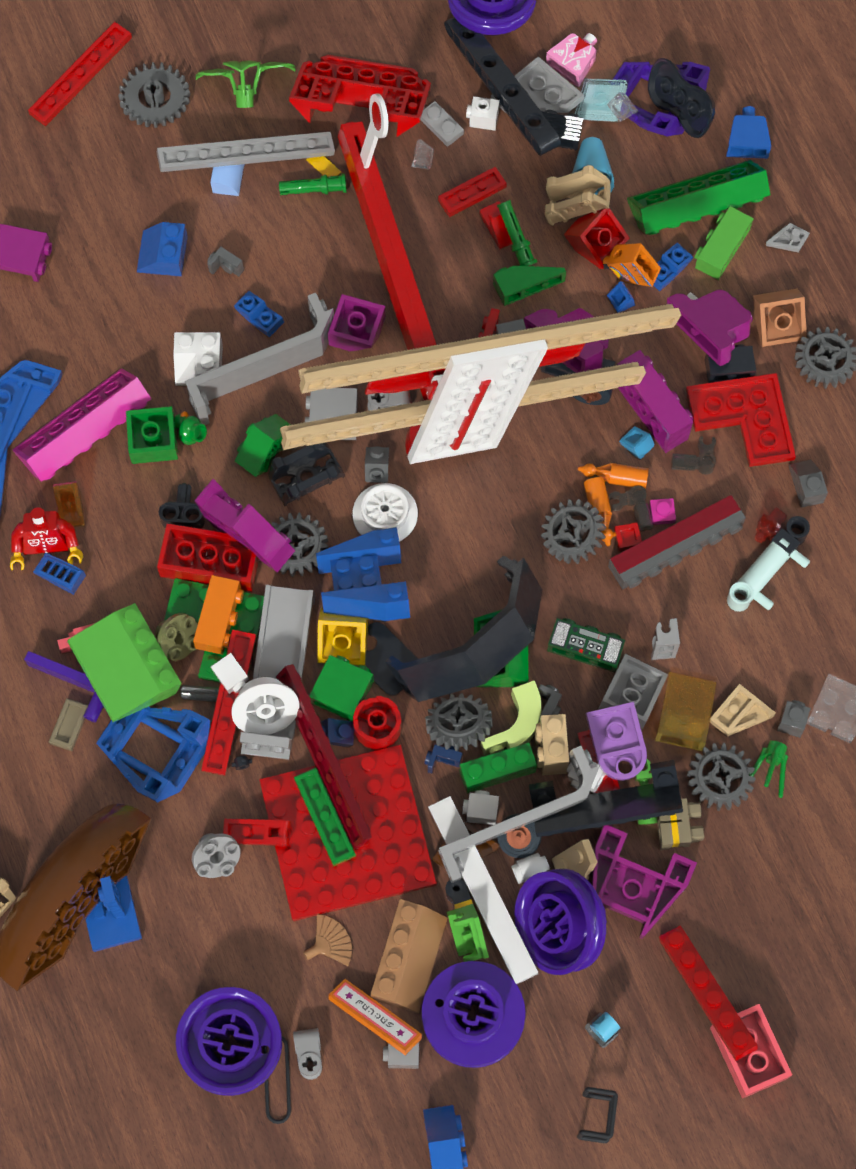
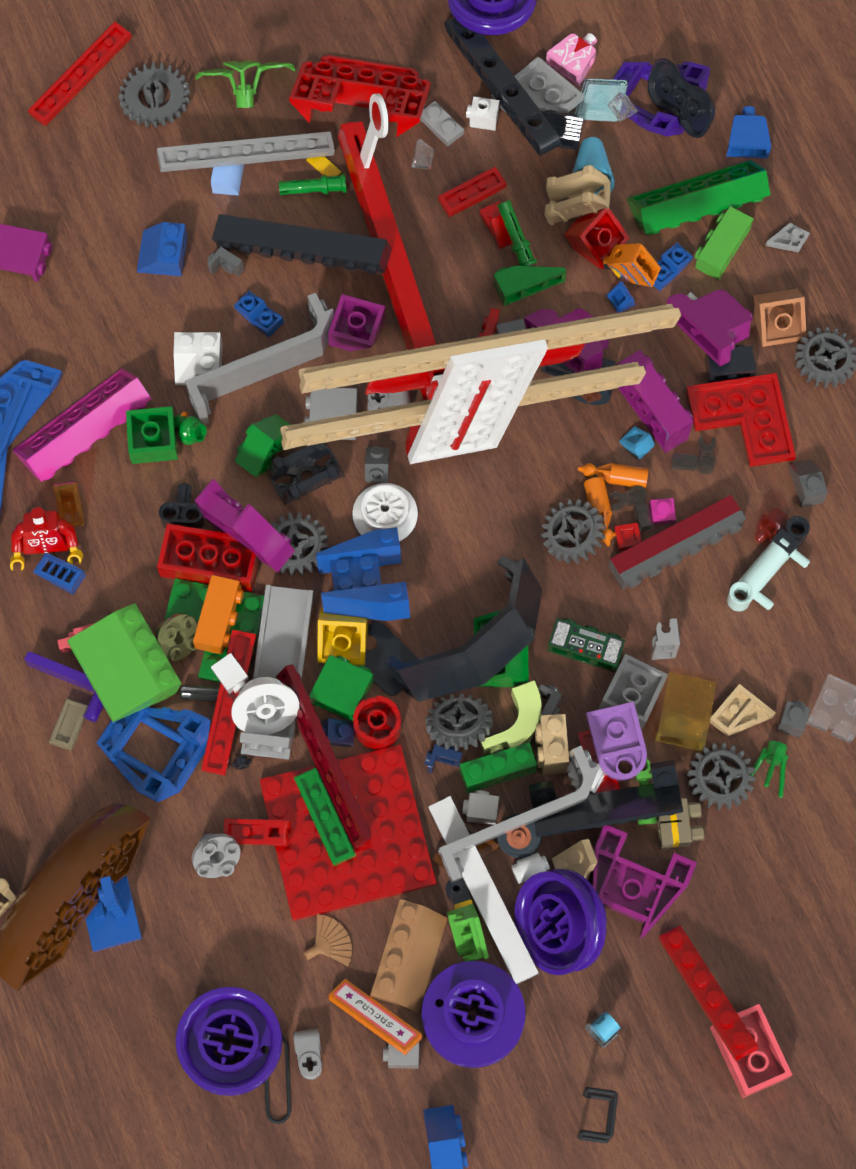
none -> black brick [212,214,392,275]

